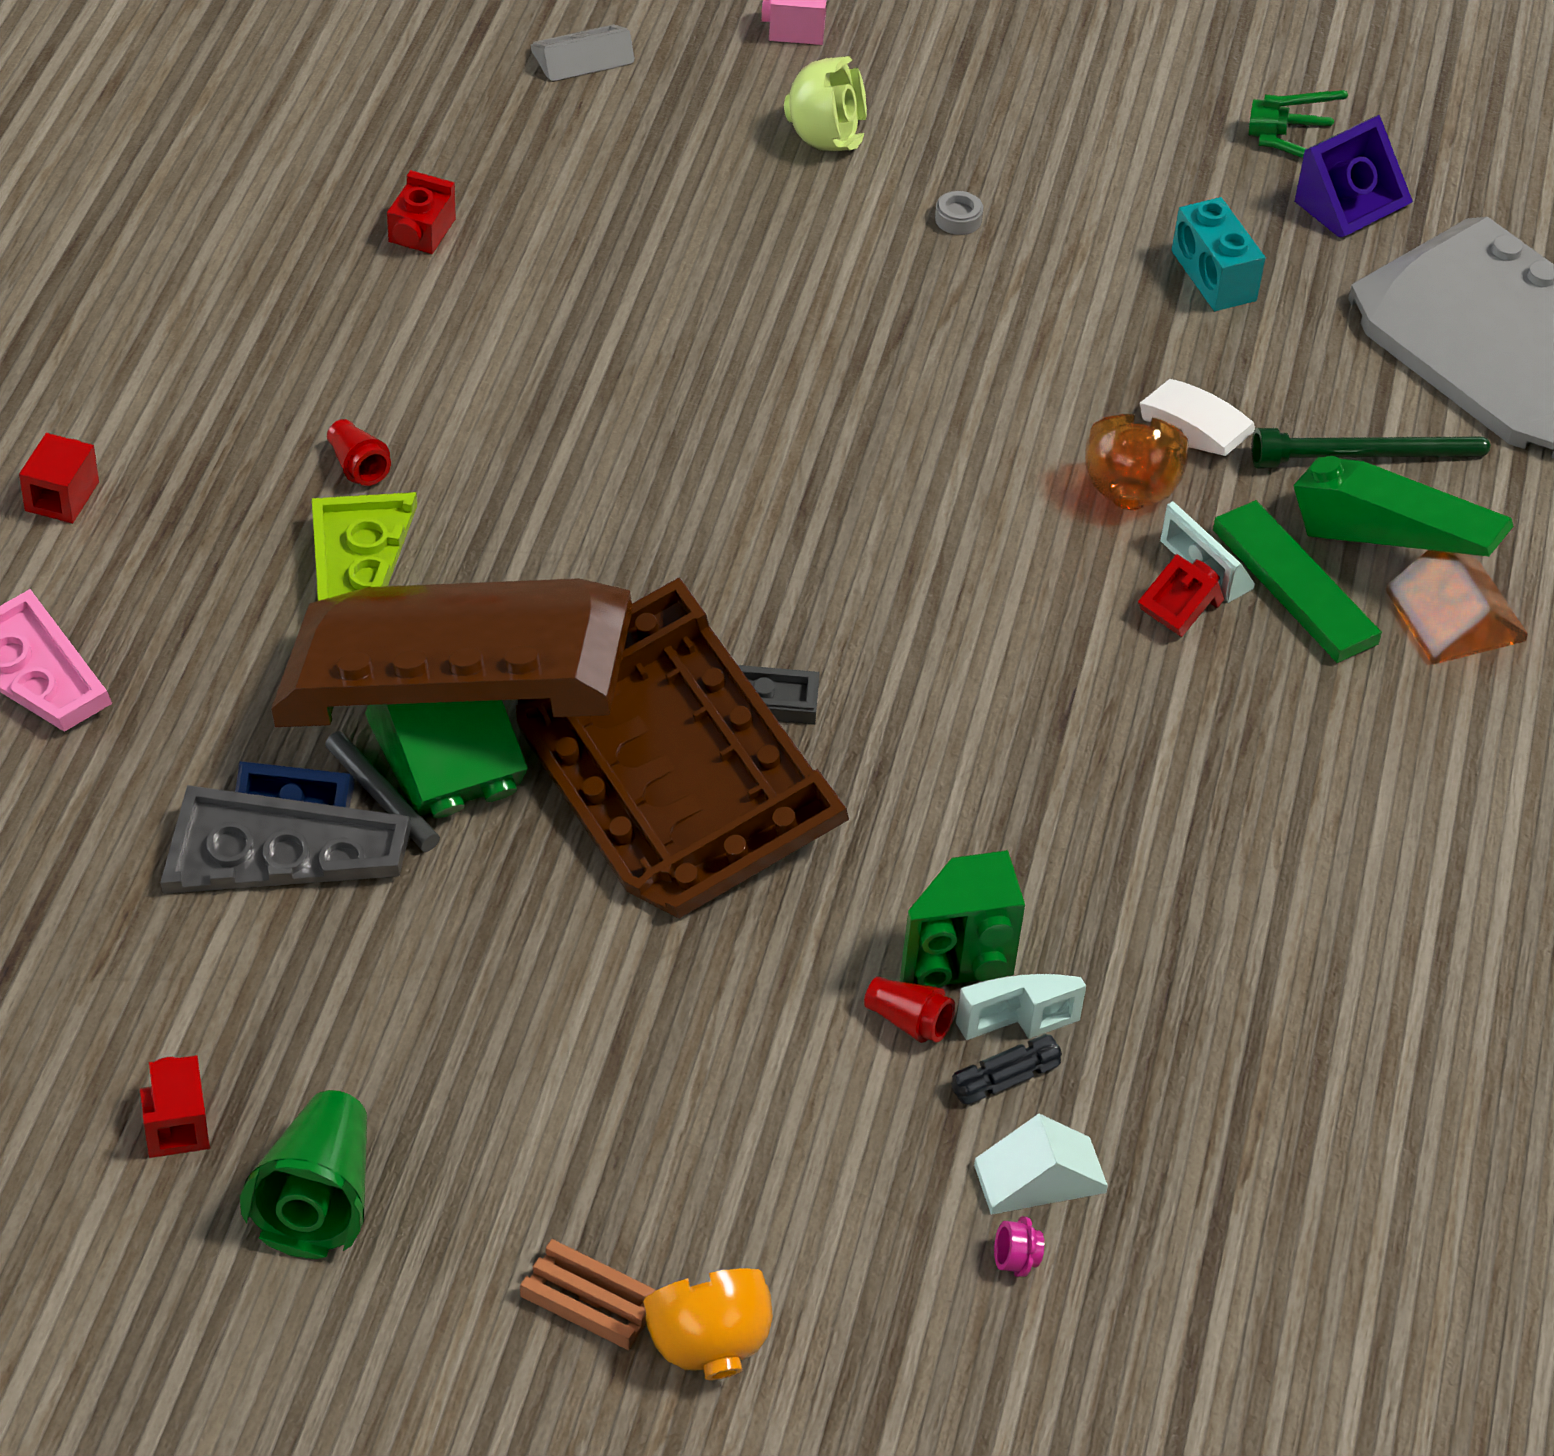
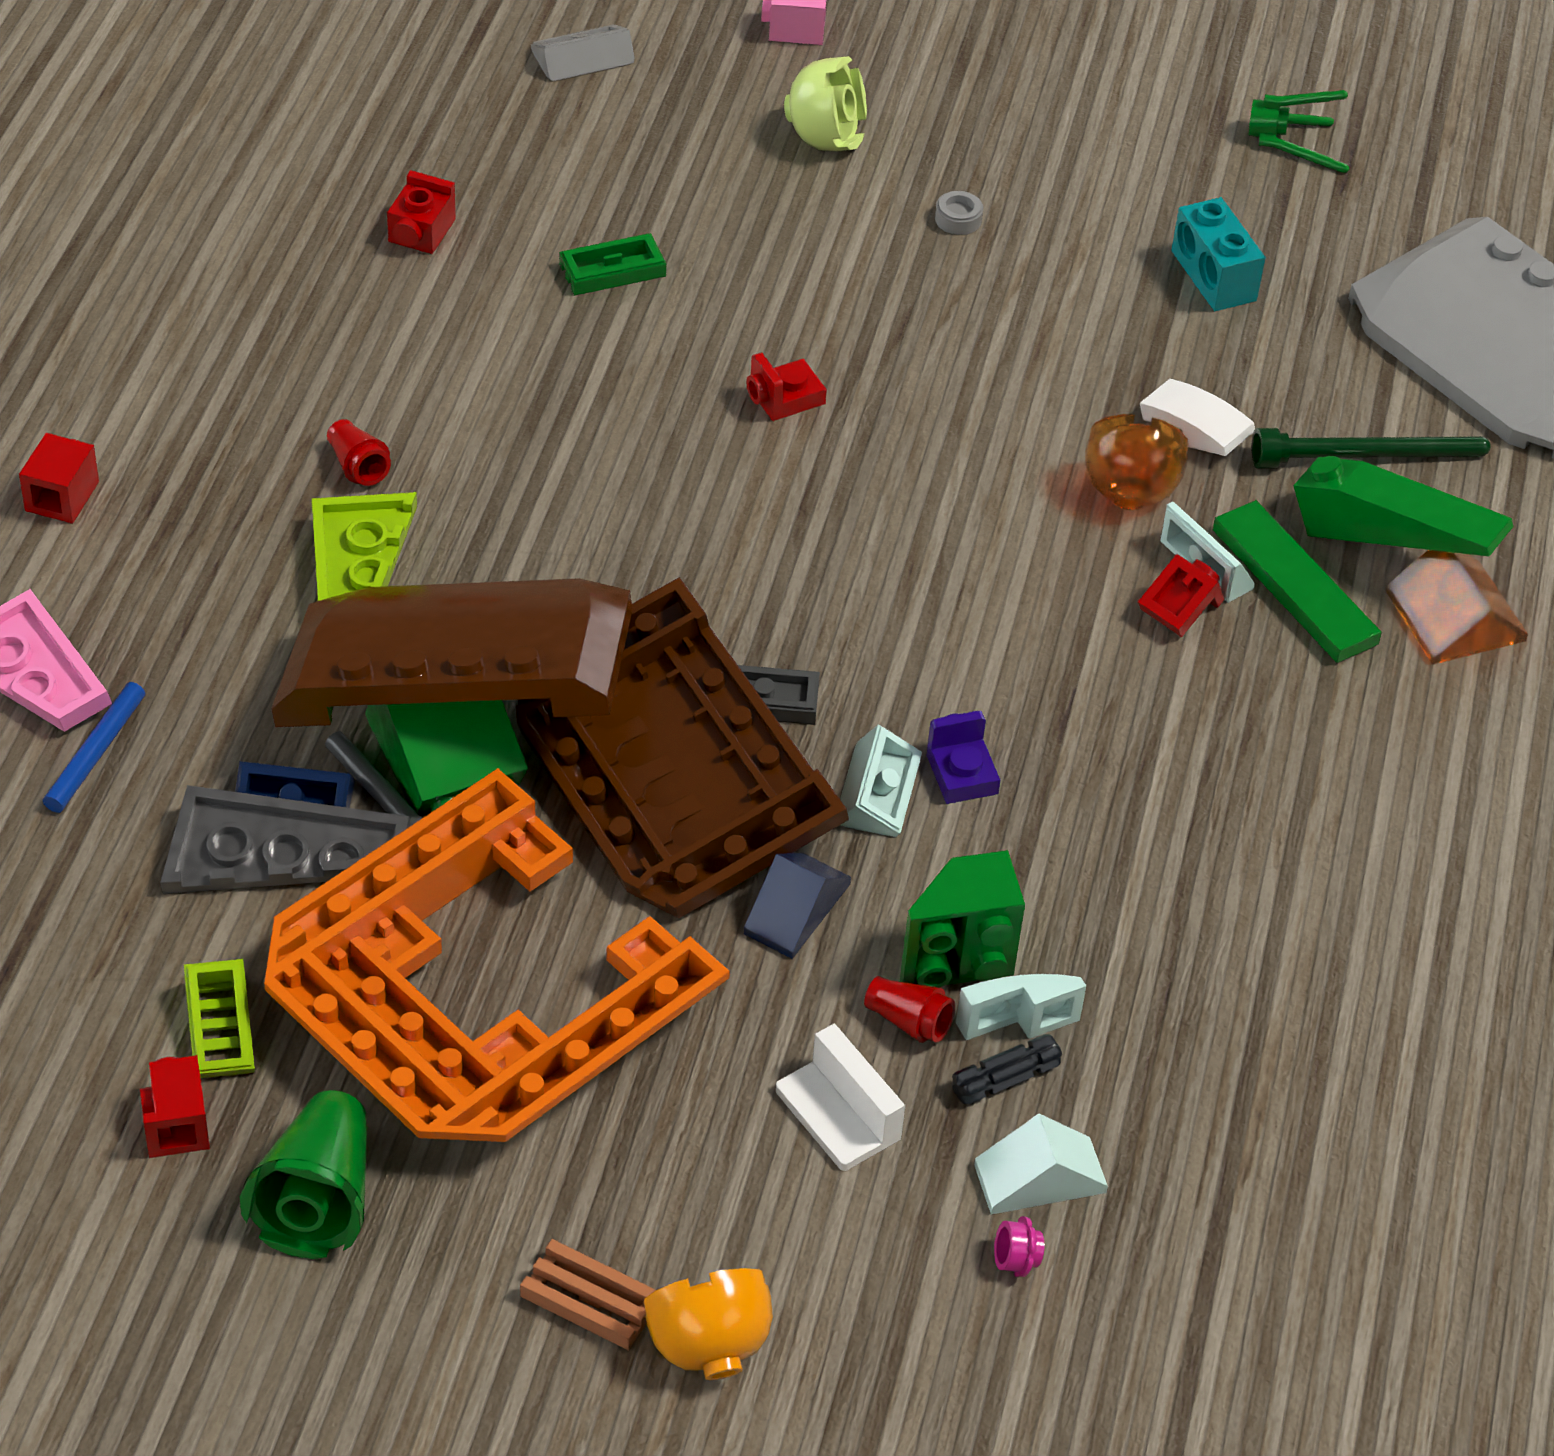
dark purple slope [1294,115,1413,238] -> none
none -> blue bar [43,682,145,813]
none -> lime slope [184,959,255,1078]
none -> orange slope [264,768,730,1142]
none -> green tile [559,233,667,296]
none -> dark blue slope [744,853,851,959]
none -> red bracket [746,352,827,421]
none -> white panel [776,1023,905,1171]
none -> light aqua slope [840,724,922,837]
none -> dark purple bracket [926,711,1001,804]

